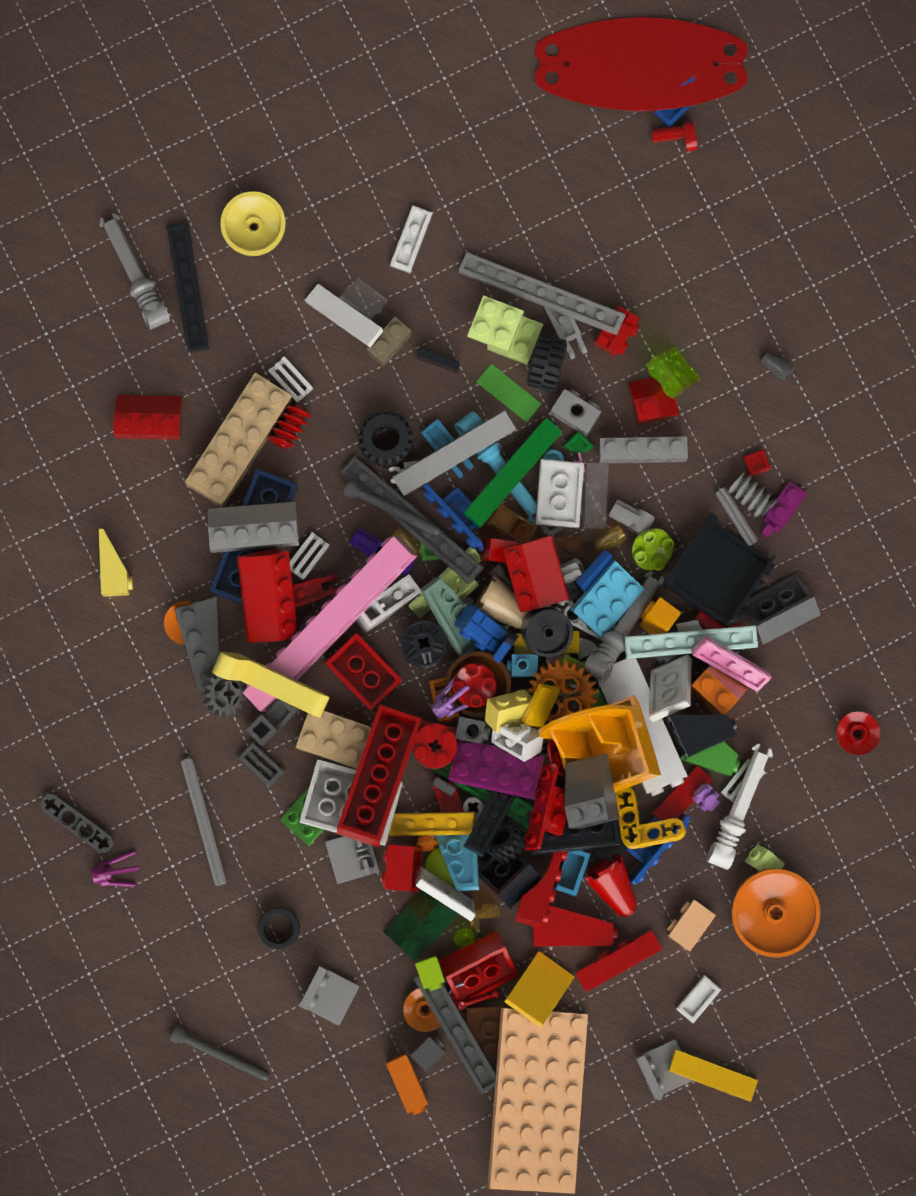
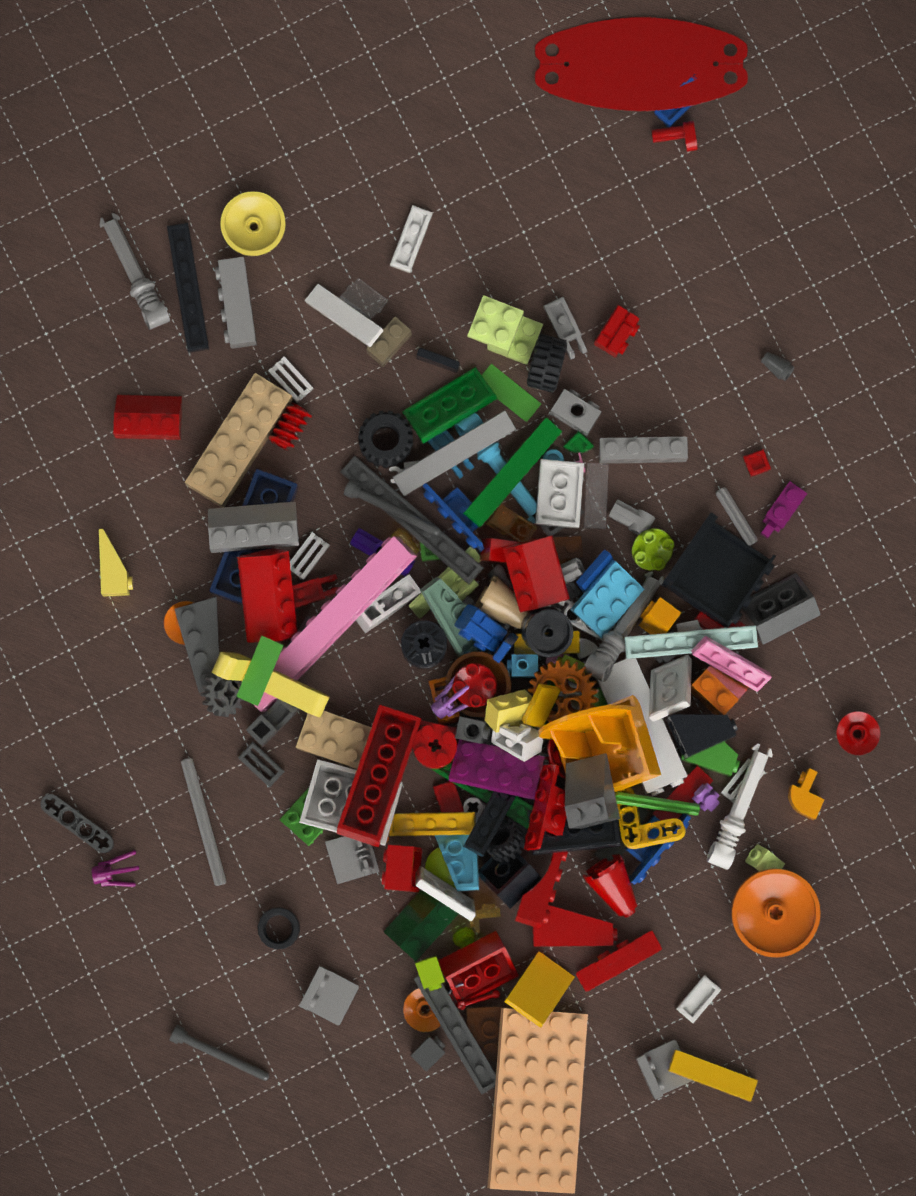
red brick [325,633,403,712] -> none
orange window [386,1053,428,1115] -> none
orange plate [416,836,438,852] -> none
dark grey tile [432,777,455,797] -> none
light grey tile [458,252,625,335] -> none
dark azure panel [554,851,591,896] -> none
clear yellow cone [594,524,627,553] -> none
red slope [628,374,680,425] -> none
clear neon green plate [646,346,701,399] -> none
light nougat brick [667,900,716,951] -> none
light grey piece [728,472,777,517] -> none
none -> light grey brick [215,257,257,349]
none -> bright green sticker [236,636,284,706]
none -> green tile [402,367,497,444]
none -> bright green axle [615,792,700,816]
none -> light orange brick [788,768,825,820]

